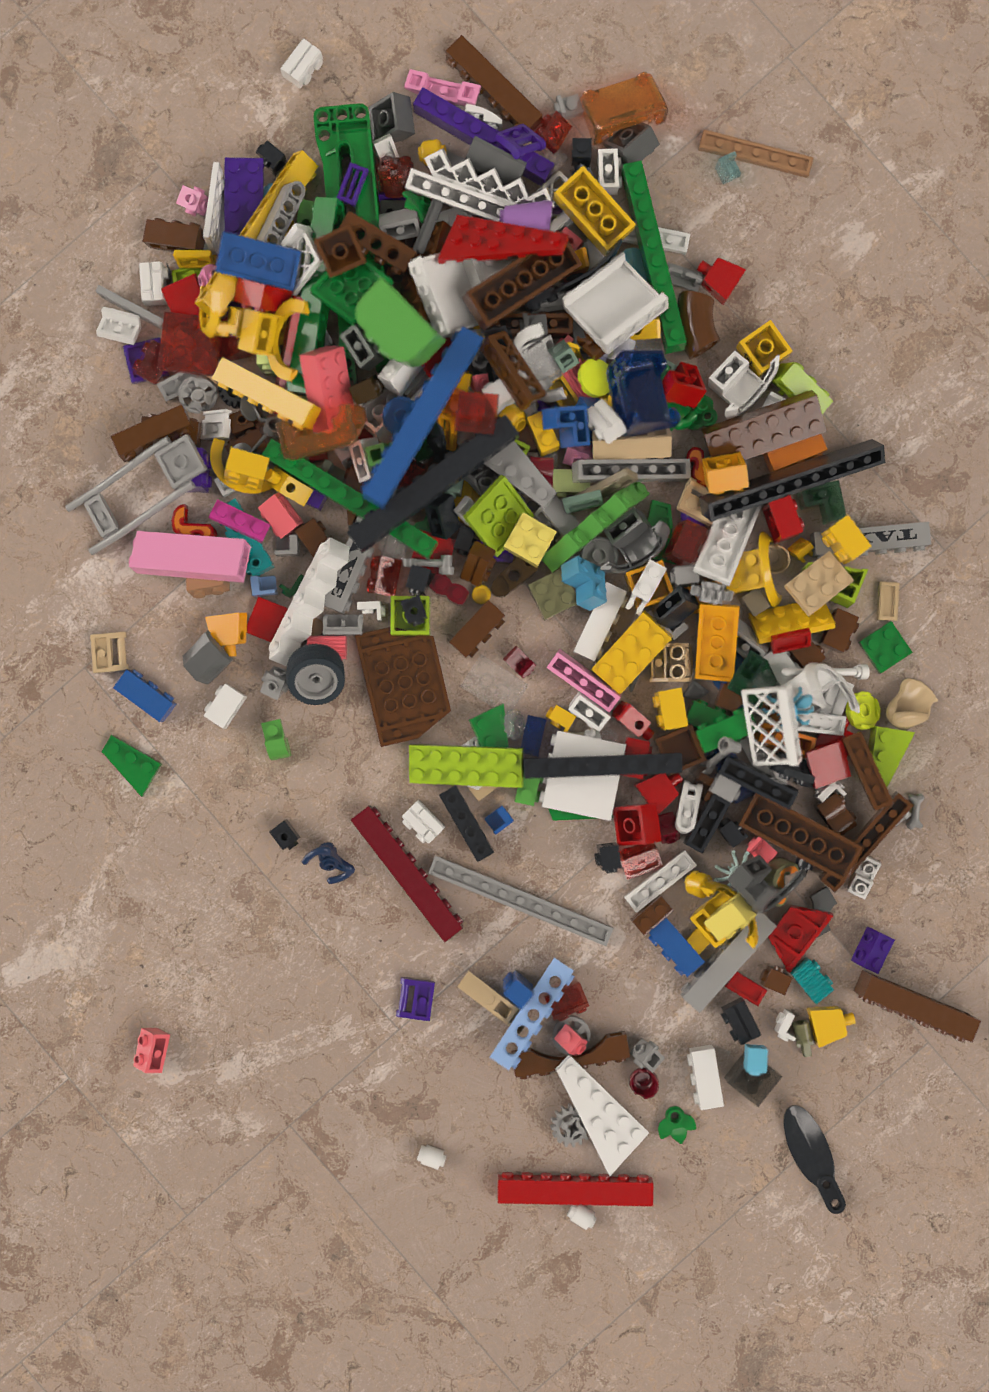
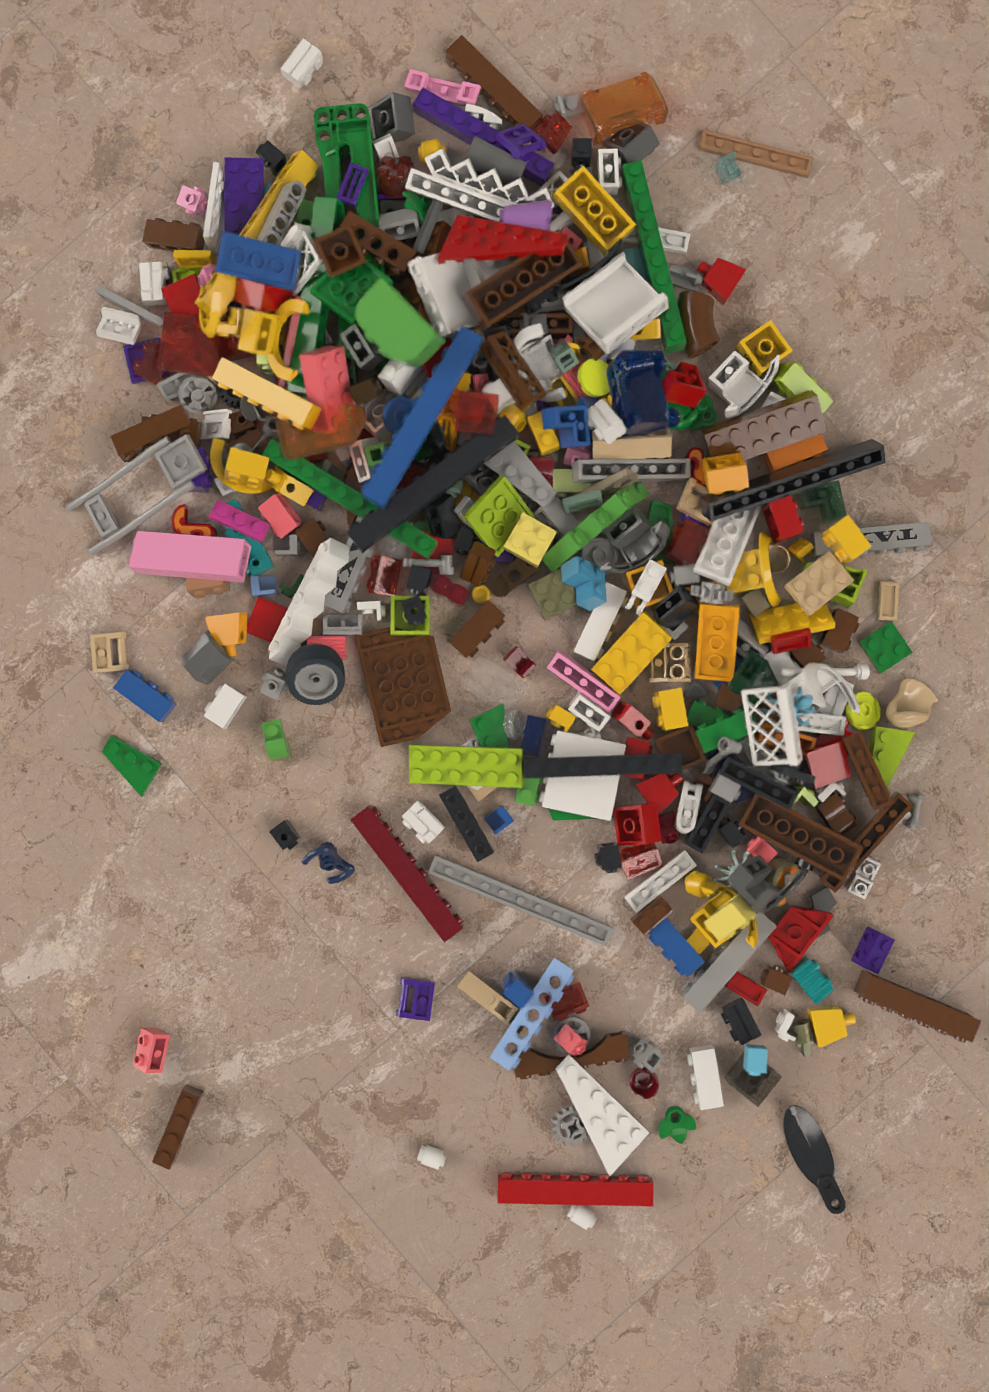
none -> reddish brown arch [152,1084,204,1170]
none -> lime bracket [792,784,819,807]

